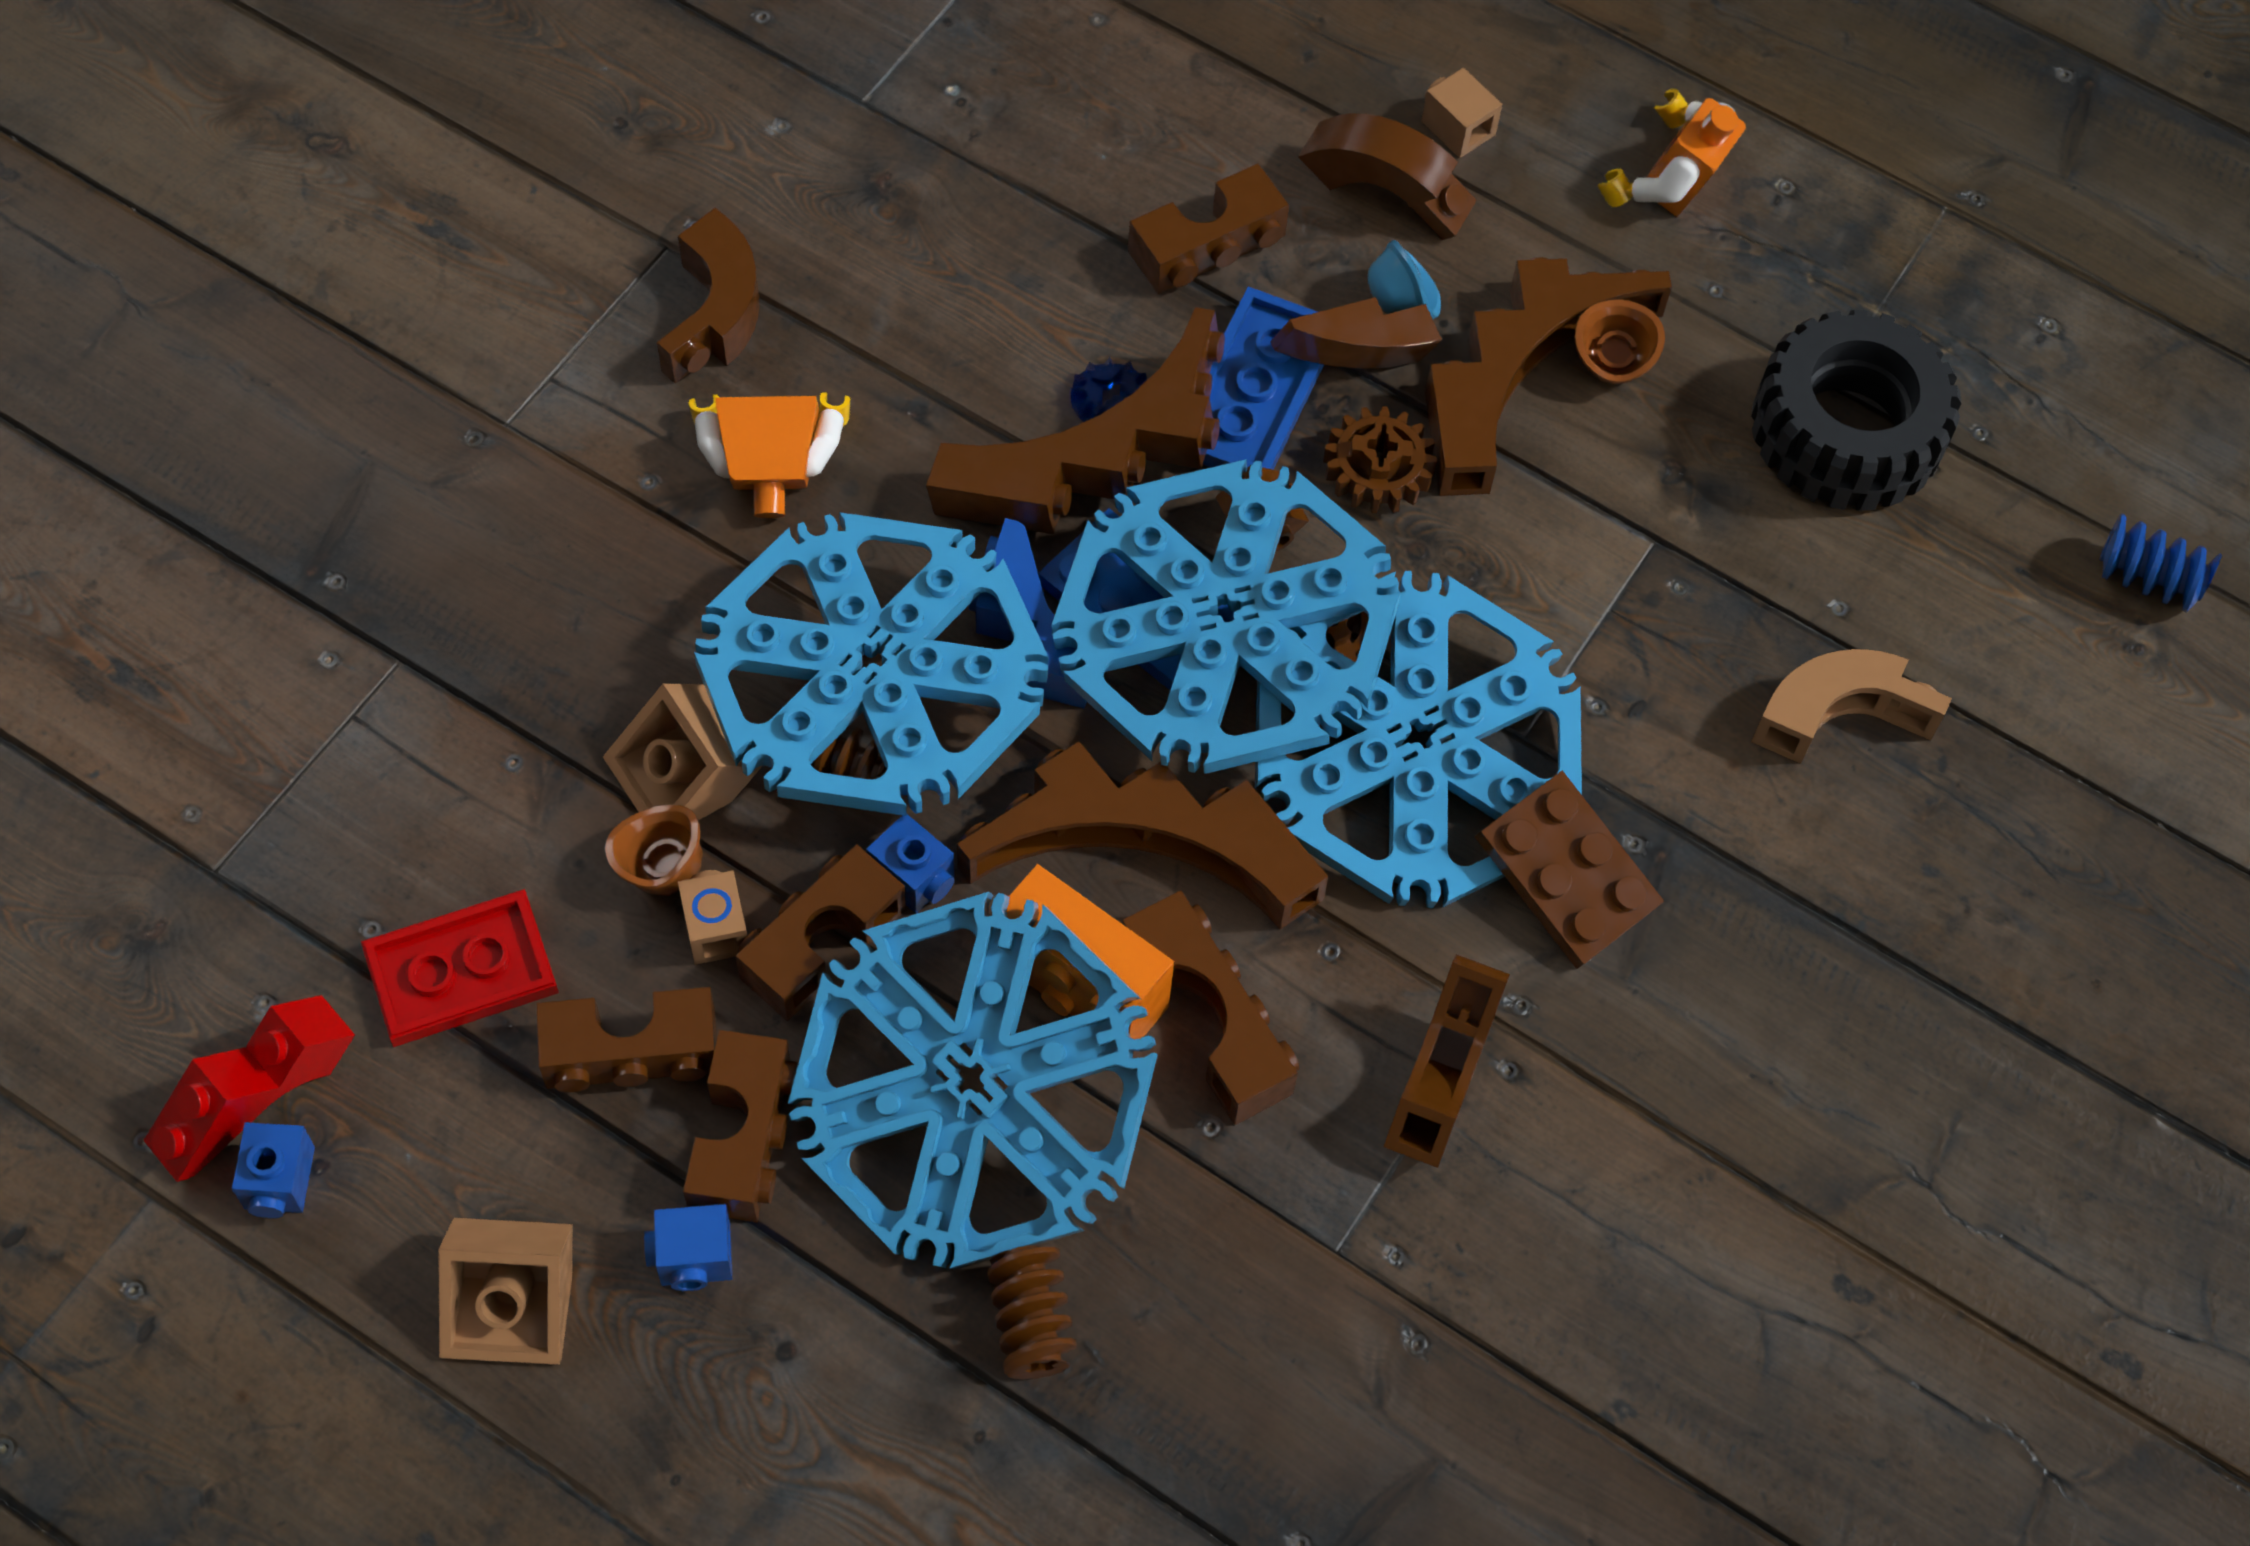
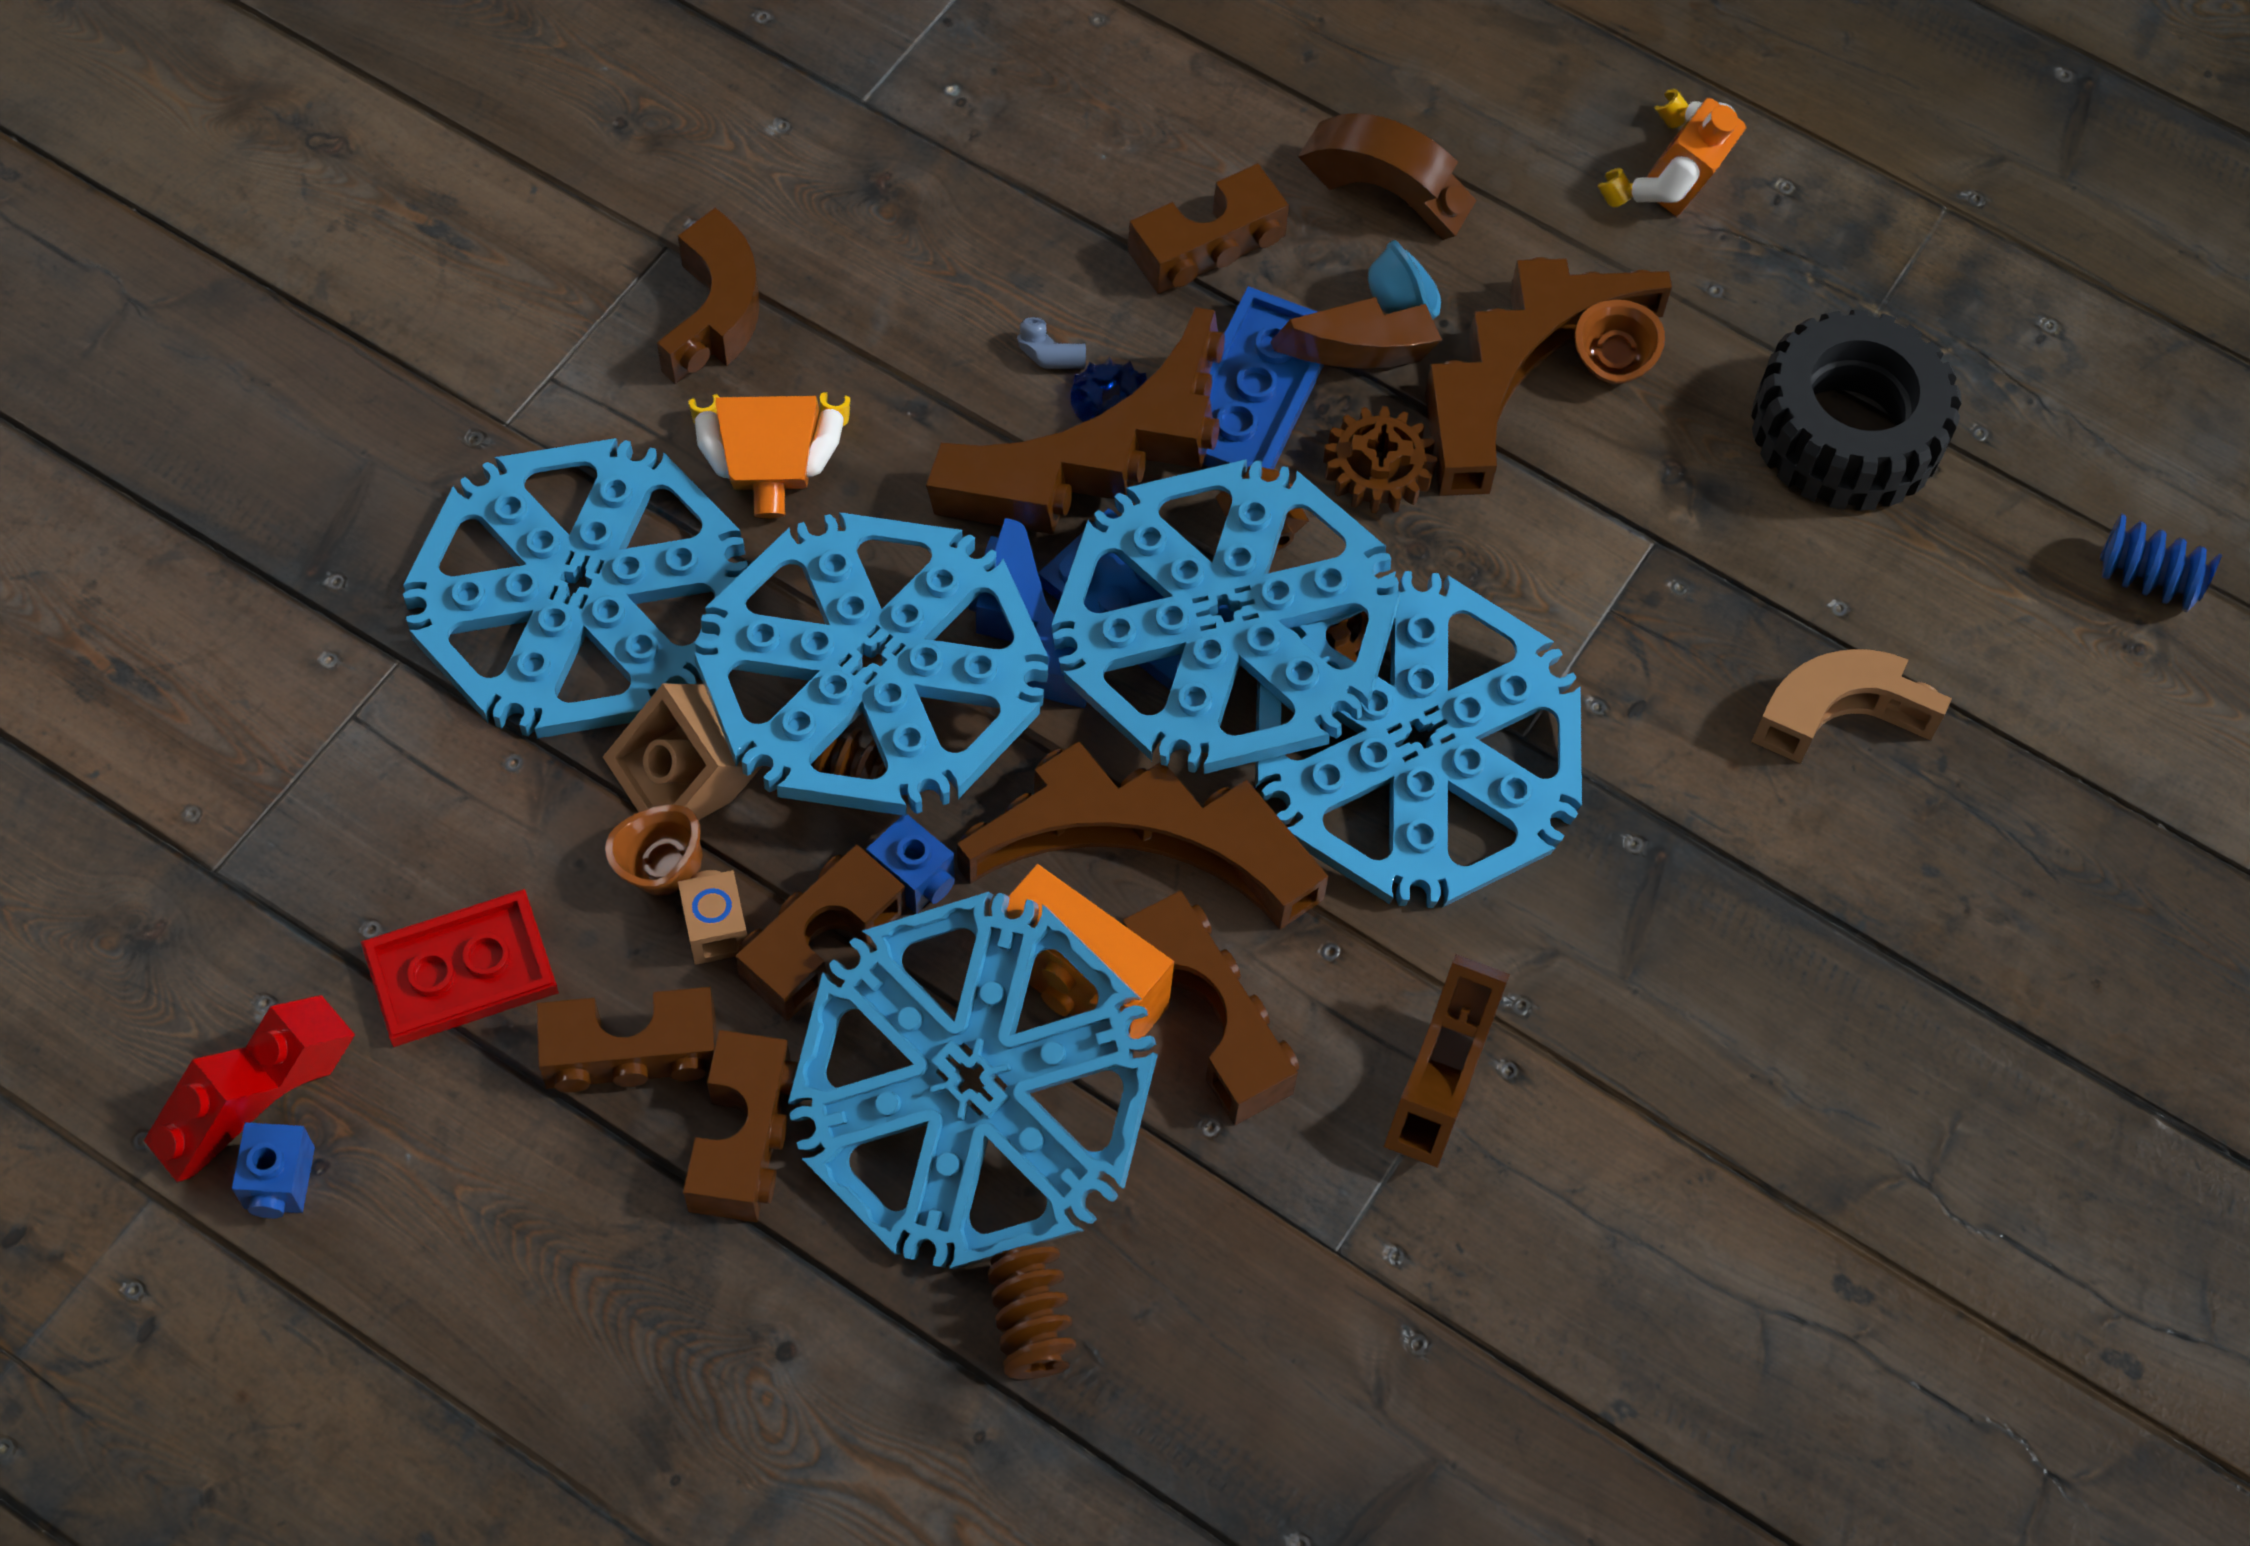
medium nougat slope [439,1218,573,1365] -> none
blue brick [644,1204,733,1291] -> none
medium nougat brick [1421,67,1503,158] -> none
reddish brown plate [1475,770,1665,969] -> none
none -> dark azure plate [403,438,748,738]
none -> sand blue arm [1017,317,1086,369]

